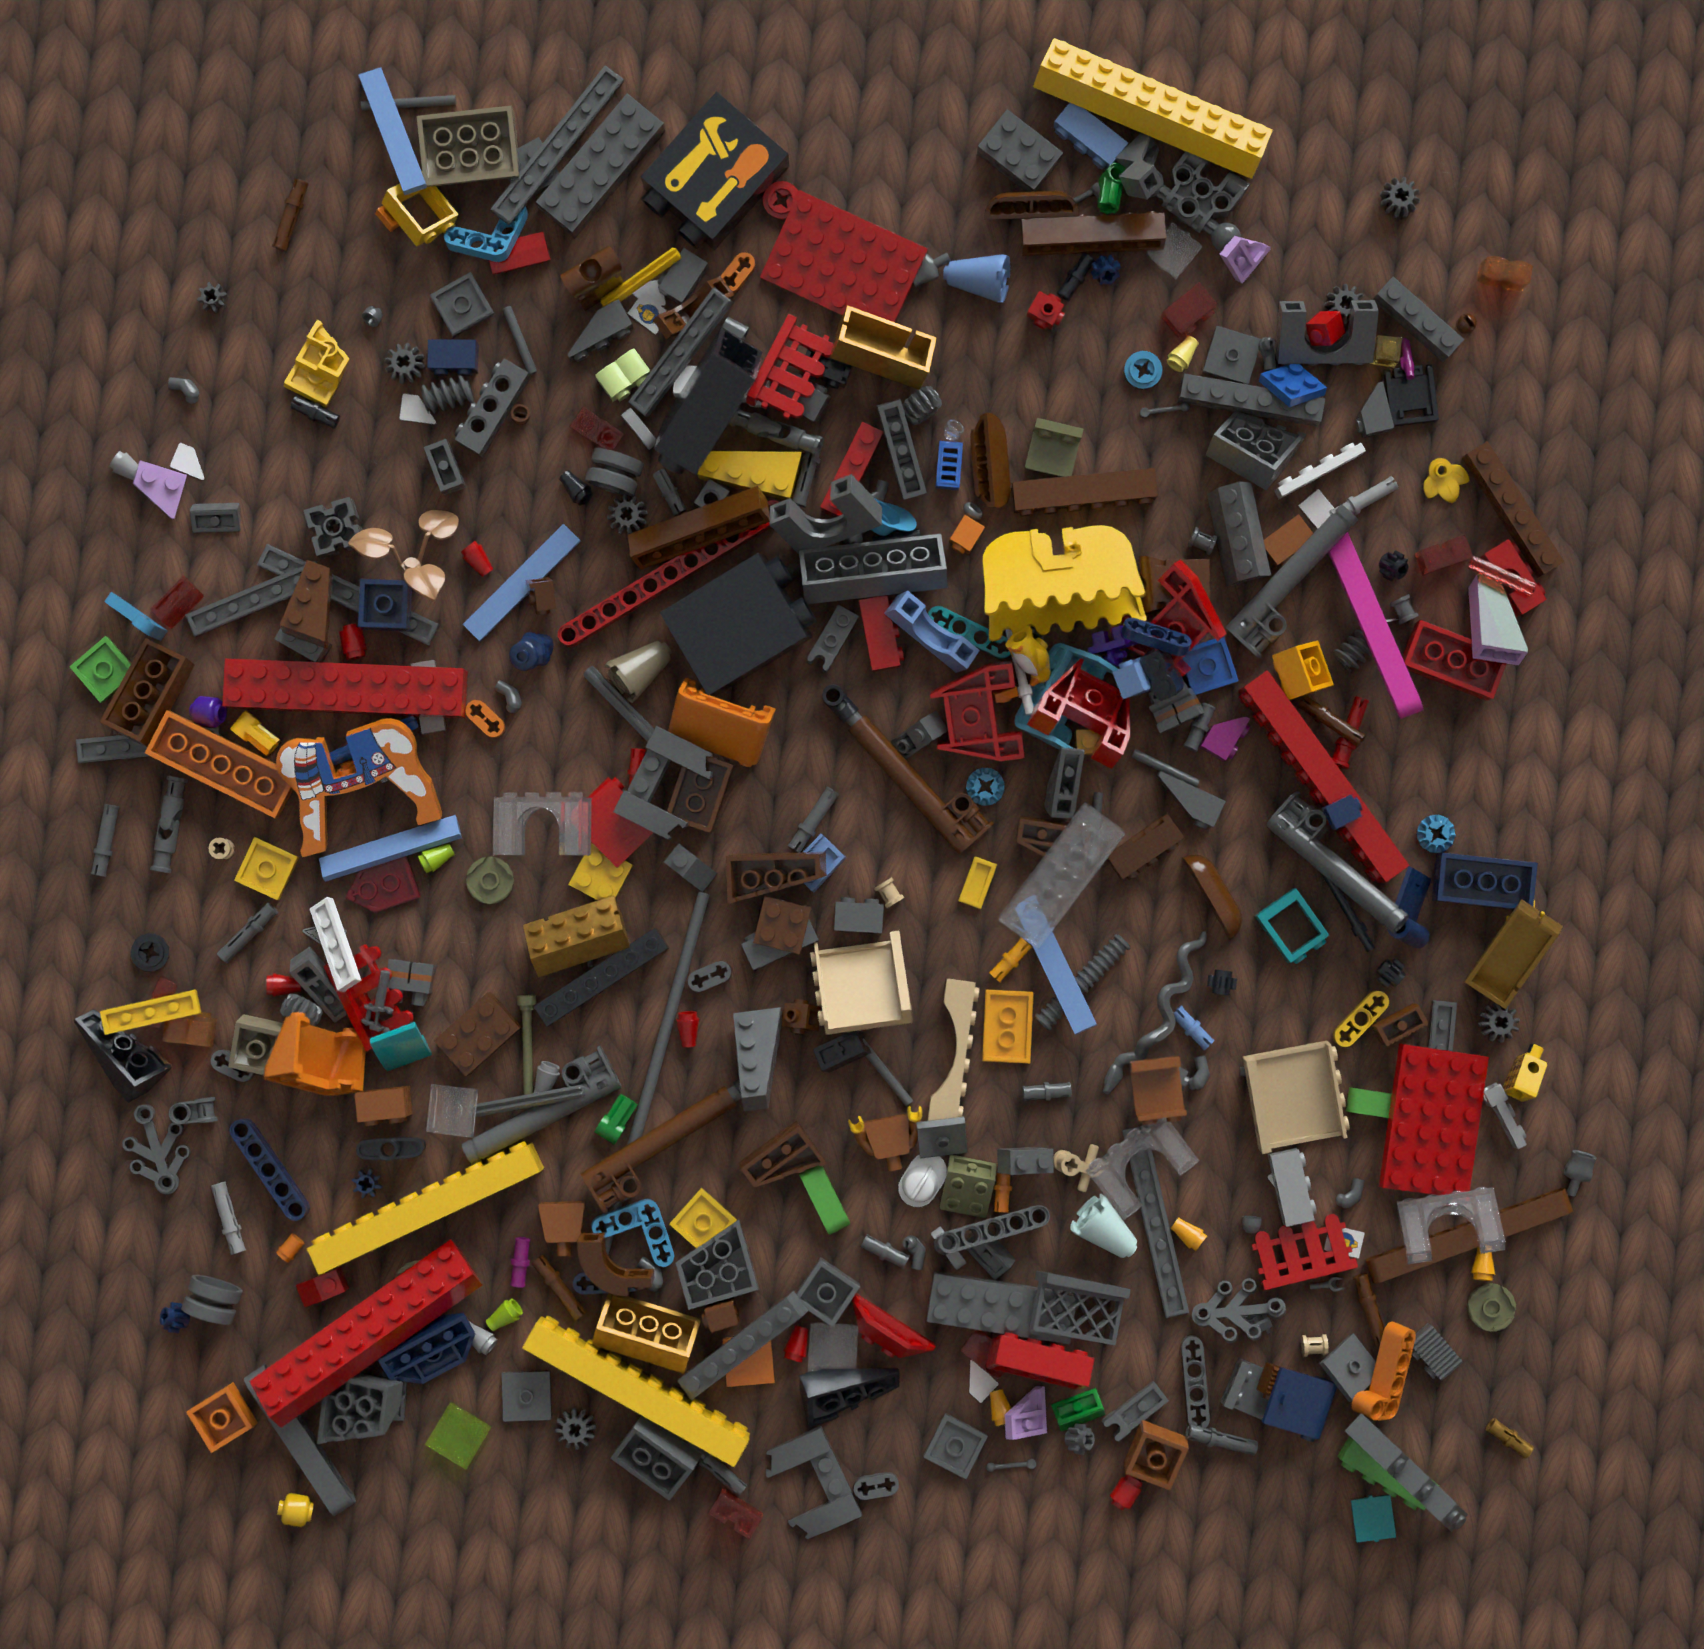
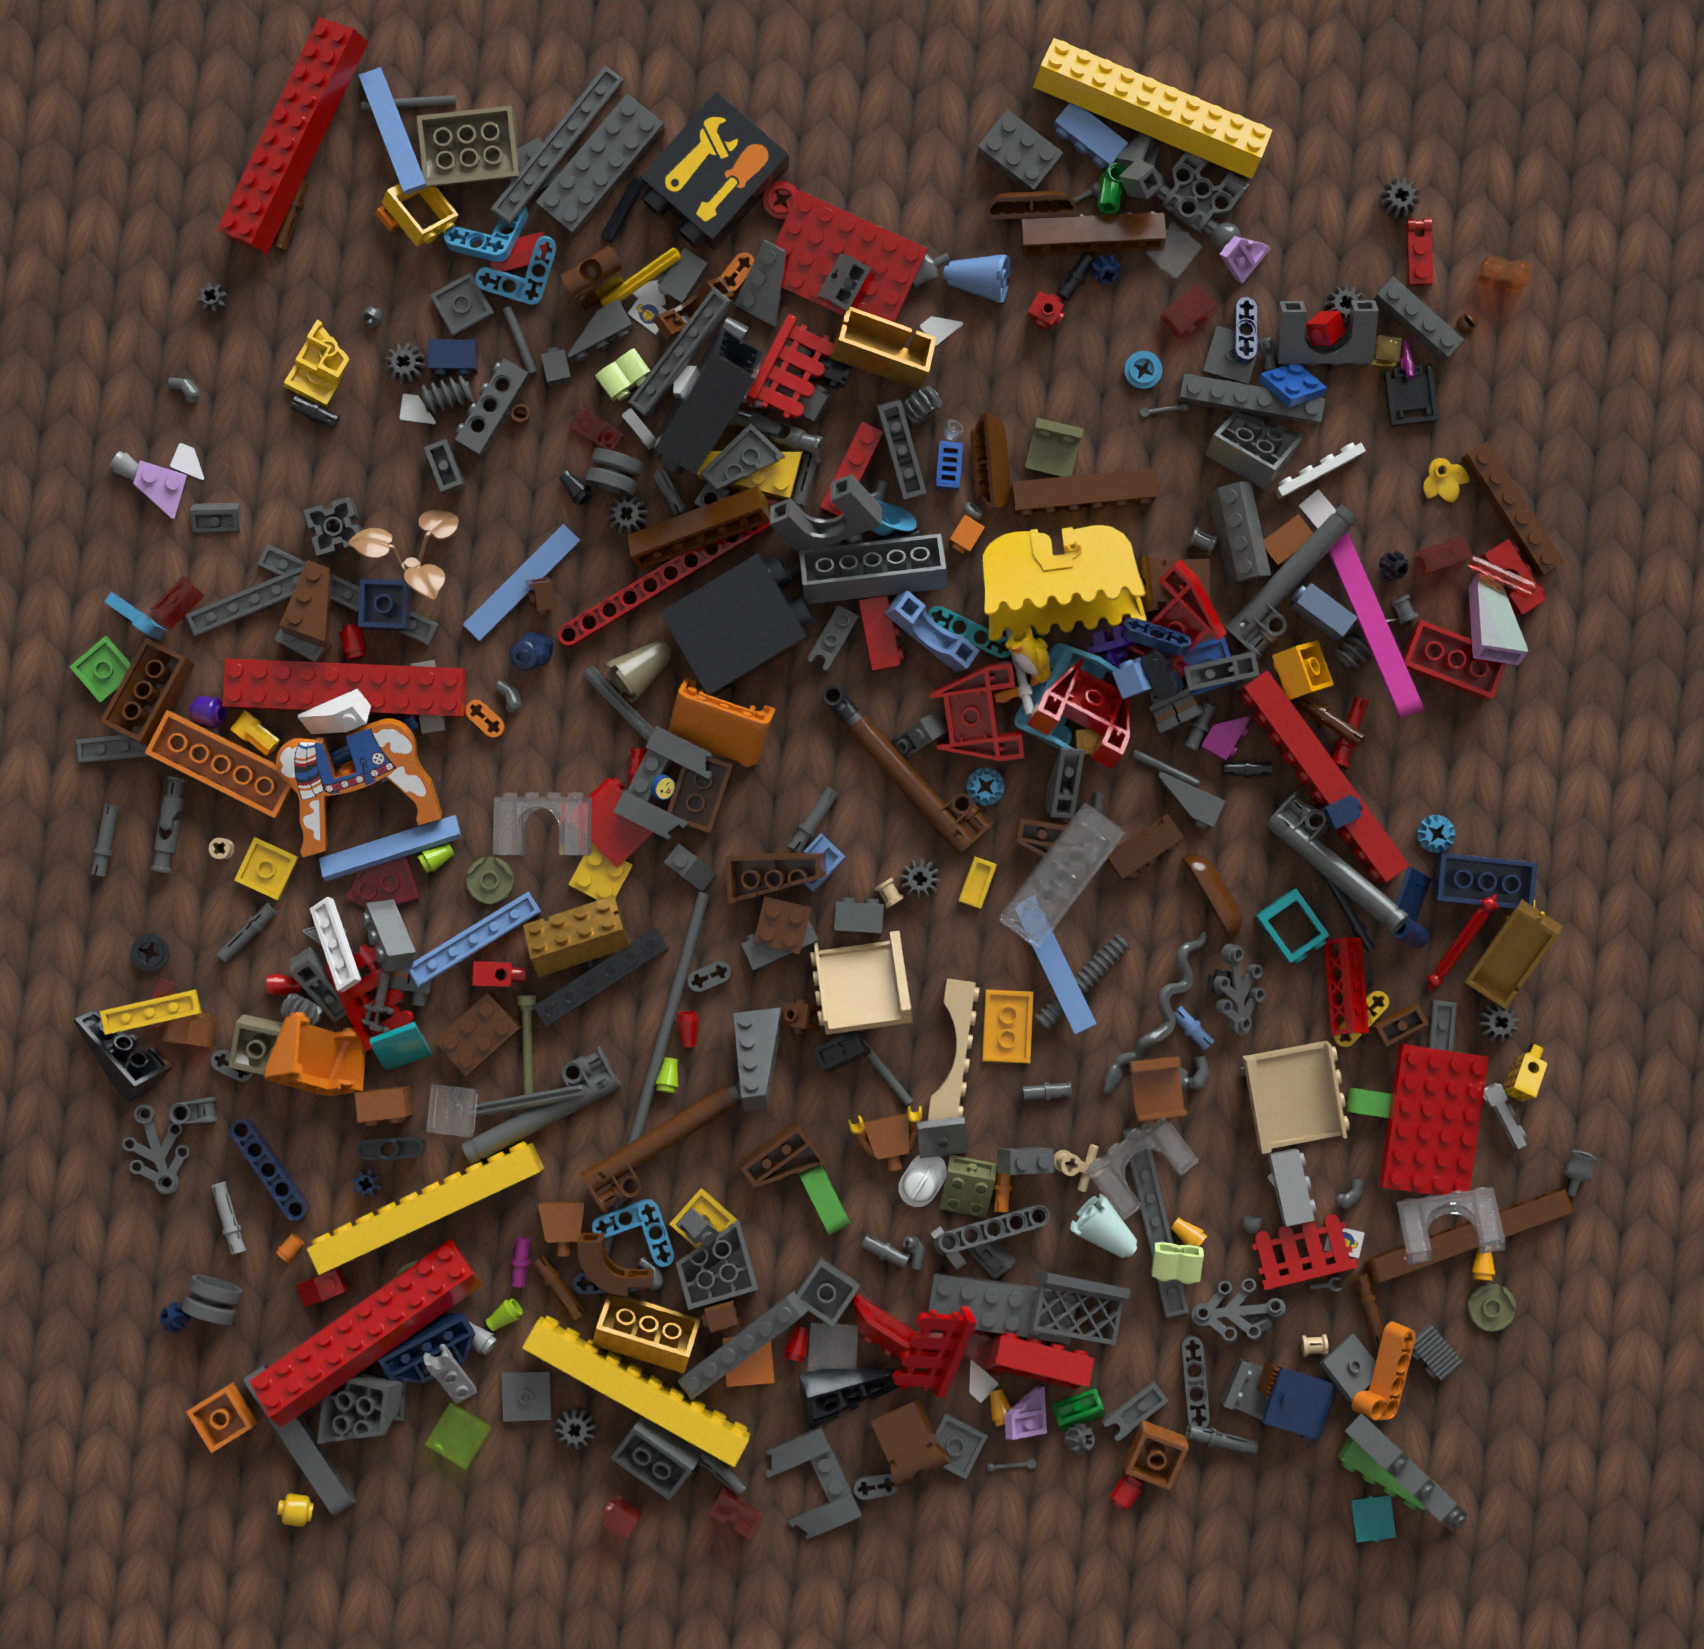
red cone [461,541,493,577] -> none
light grey cone [534,1061,560,1093] -> none
green piece [594,1094,638,1145] -> none
light orange pin [989,937,1033,982] -> none
light yellow cone [1167,336,1199,372] -> none
light grey pin [1329,476,1398,515] -> none
dark grey slope [1355,382,1394,438] -> none
black gear [1376,959,1406,988] -> none
pearl gold pin [1486,1418,1534,1459] -> none
none -> red brick [216,17,369,254]
none -> white slope [298,689,371,734]
none -> brick [361,899,416,972]
none -> medium blue tile [406,891,541,987]
none -> light grey plate [424,1344,477,1404]
none -> red torso [471,961,526,987]
none -> dark azure beam [475,236,556,305]
none -> dark grey brick [541,347,573,386]
none -> black axle [601,177,643,243]
none -> clear red brick [601,1495,642,1541]
none -> tile [651,774,675,800]
none -> lime cone [655,1057,679,1094]
none -> dark grey brick [676,1207,720,1247]
none -> dark grey wing [700,423,785,492]
none -> dark grey wing [734,240,787,327]
none -> dark grey brick [817,253,871,311]
none -> reddish brown piece [870,1399,951,1487]
none -> red fence [892,1306,977,1398]
none -> dark grey gear [899,859,940,899]
none -> white sticker [920,316,963,346]
none -> yellowish green brick [1151,1242,1204,1284]
none -> dark grey slope [1183,652,1259,691]
none -> dark grey plant [1214,944,1265,1036]
none -> black pin [1223,760,1272,778]
none -> beam [1233,297,1257,364]
none -> sand blue brick [1290,583,1357,641]
none -> red fence [1324,937,1369,1036]
none -> red plate [1406,218,1433,286]
none -> red wheel [1426,894,1498,991]

